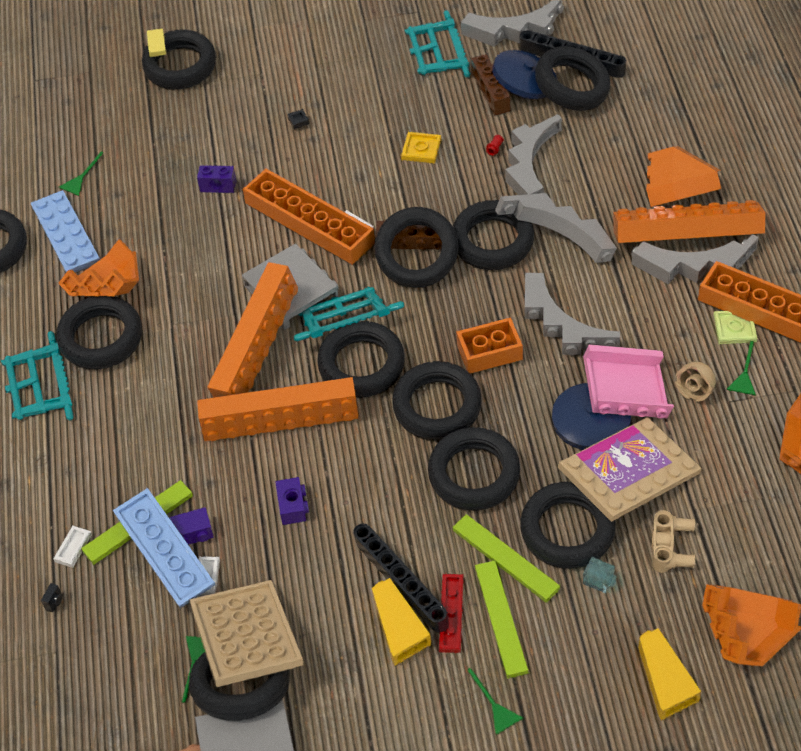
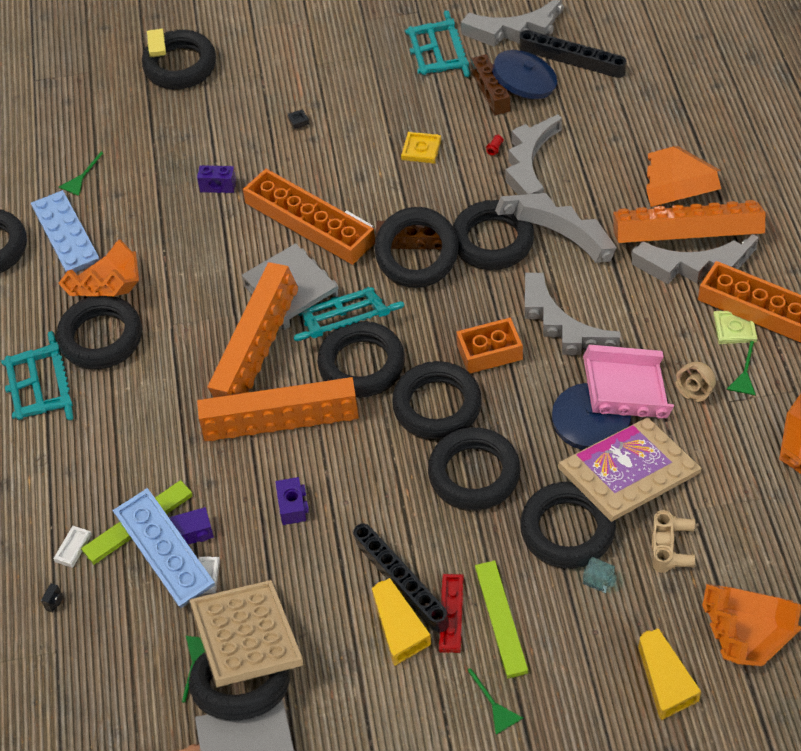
lime tile [453,514,560,603] -> none
black tyre [535,46,611,111] -> none

